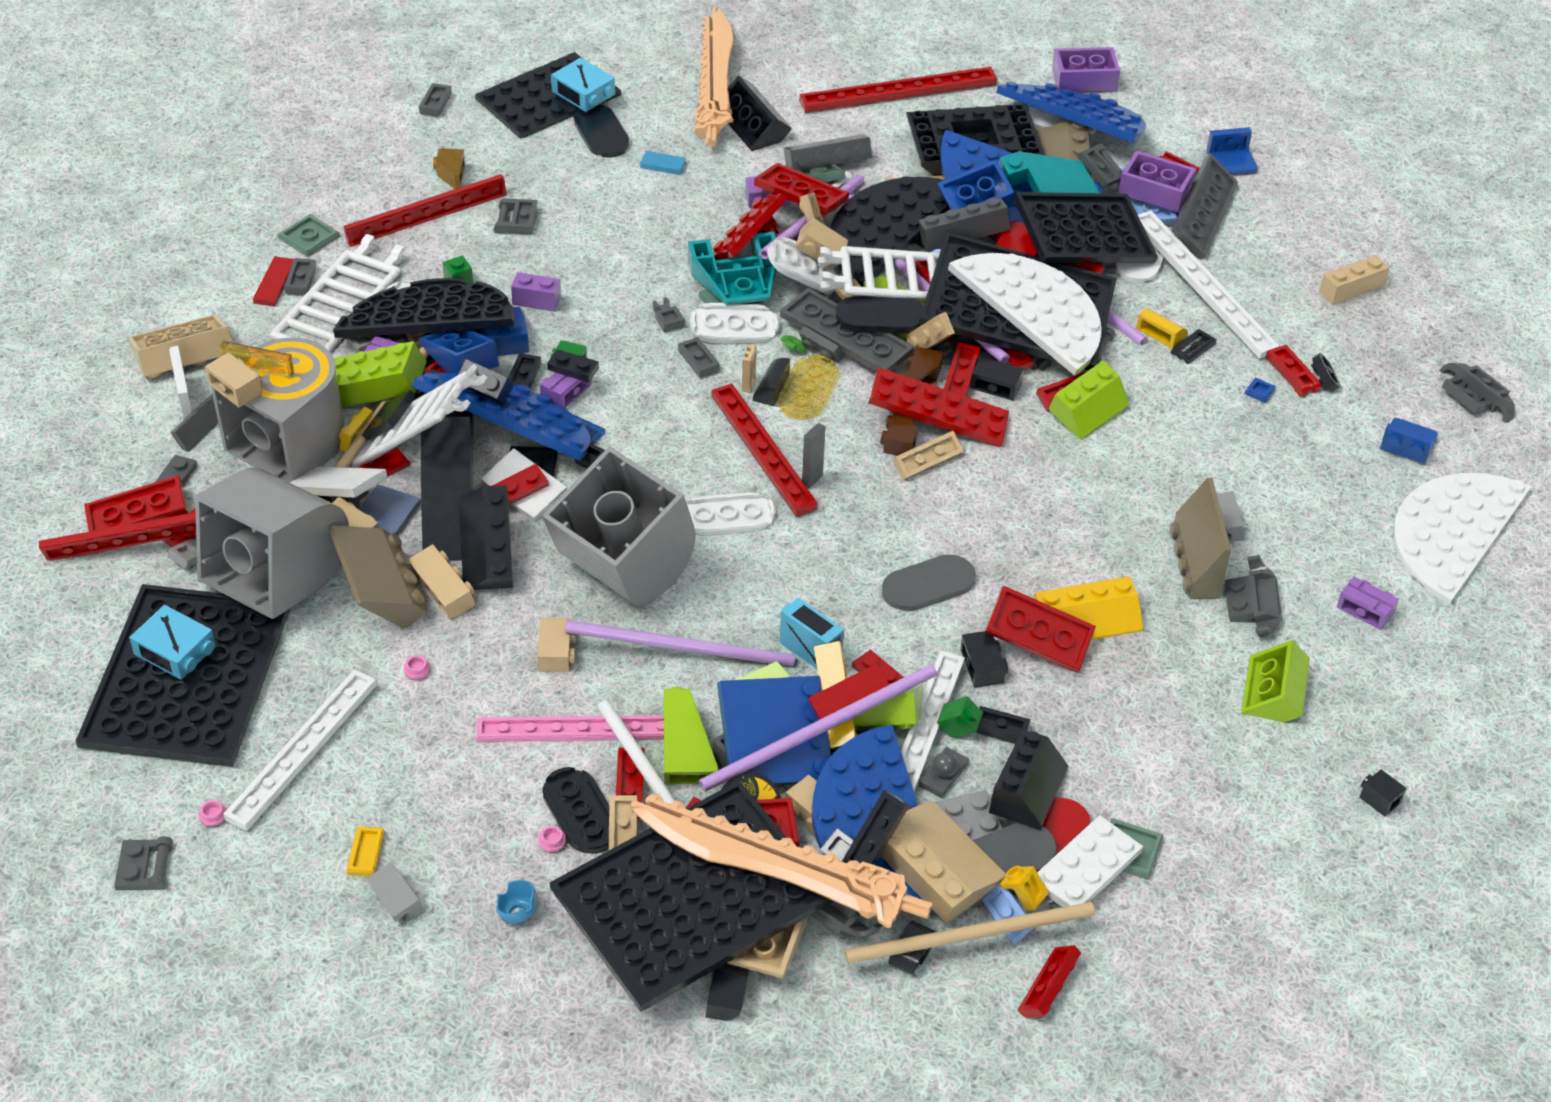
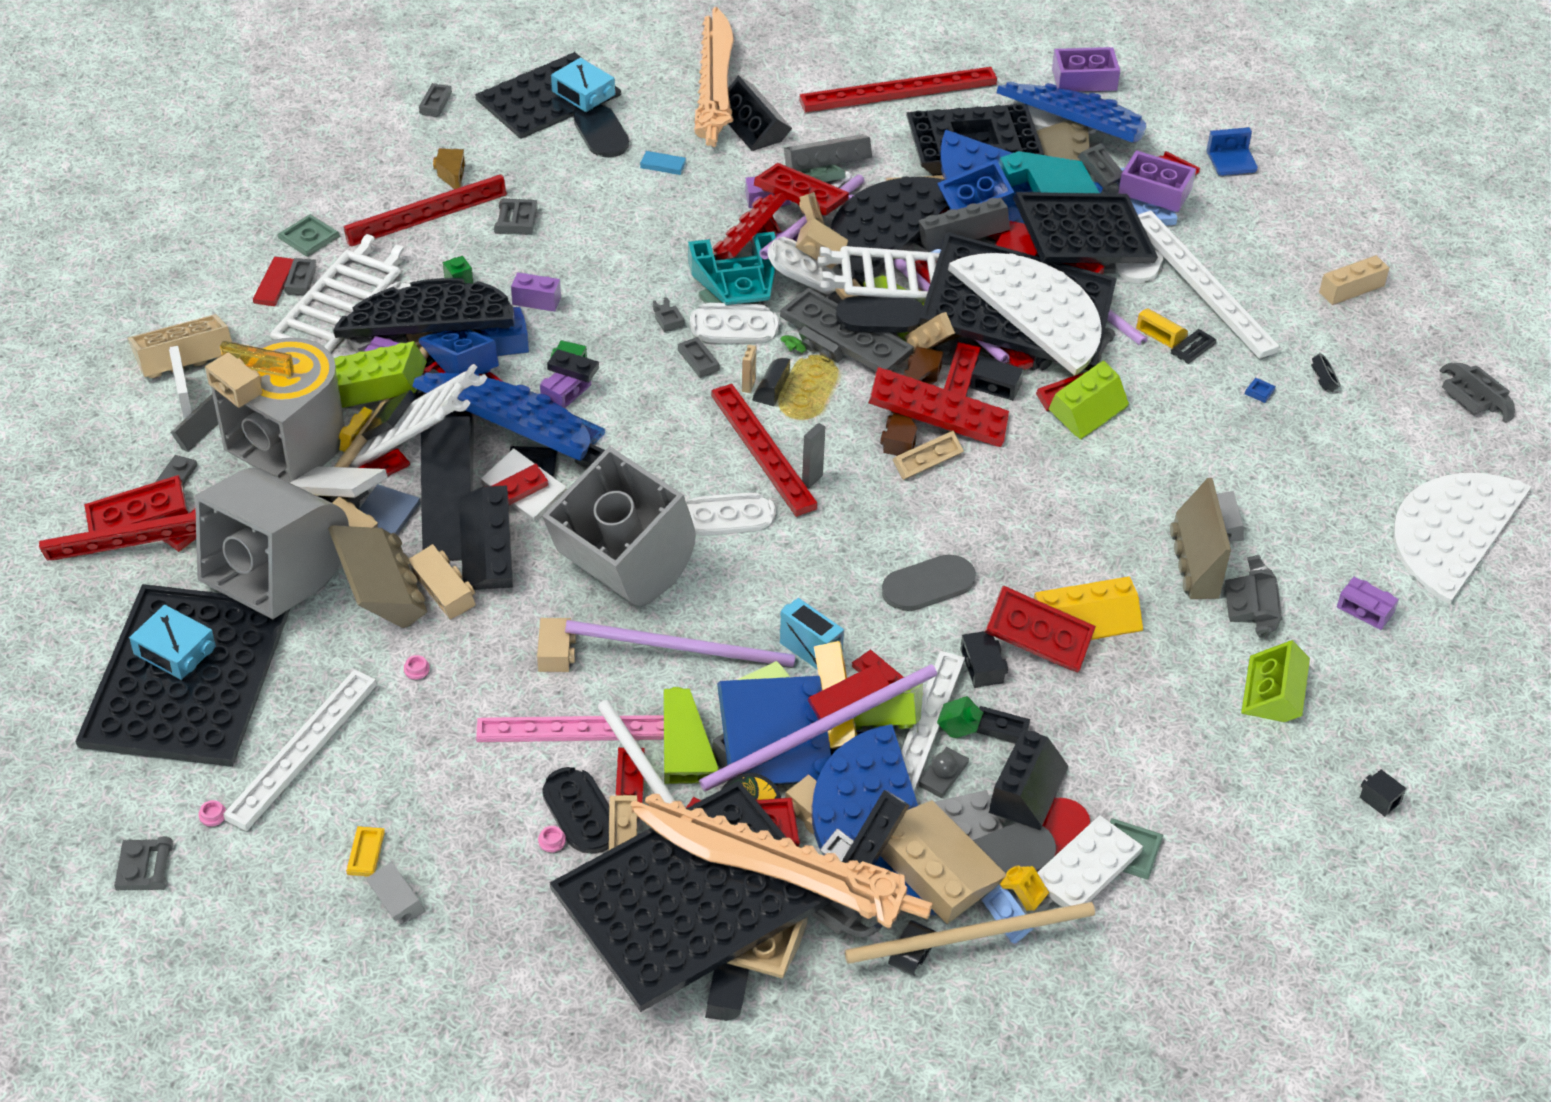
light grey plate [167,538,197,569] -> none
brick [458,359,514,406] -> none
dark azure hair [496,879,539,924] -> none
black plate [508,353,542,389] -> none
red plate [1017,945,1081,1018] -> none
dark grey plate [1171,154,1238,259] -> none
red plate [1266,345,1321,397] -> none
blue bracket [1380,418,1438,464] -> none

